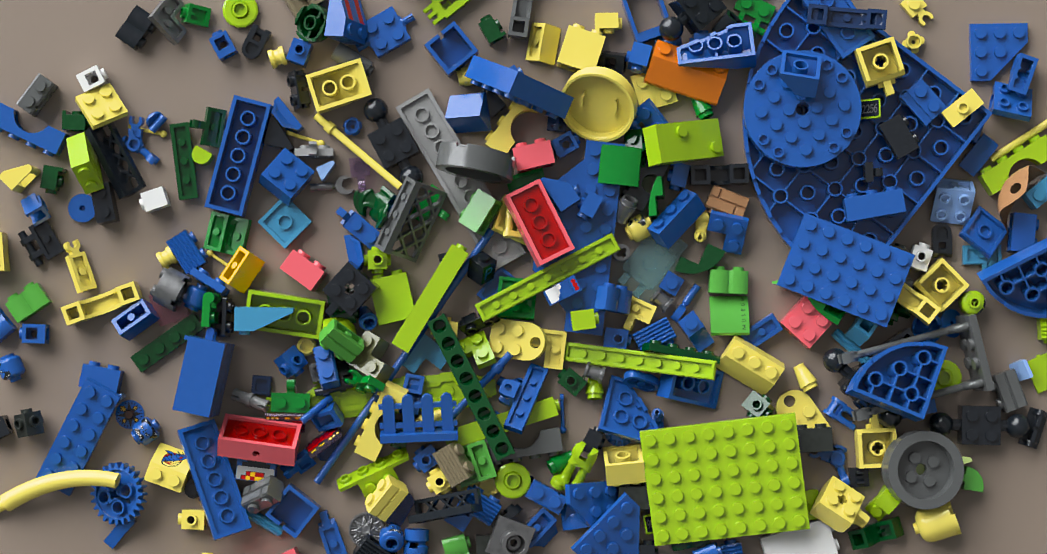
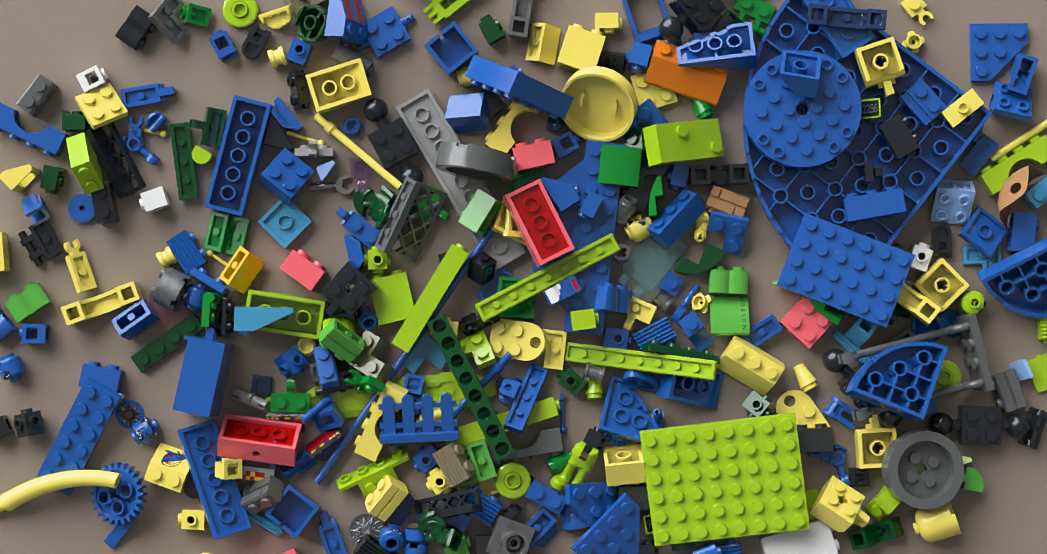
none -> blue hinge [121,83,176,109]
none -> light yellow brick [215,457,242,480]
none -> light yellow plate [258,4,293,29]
none -> dark green animal [418,511,463,552]
none -> light yellow plate [692,292,712,314]

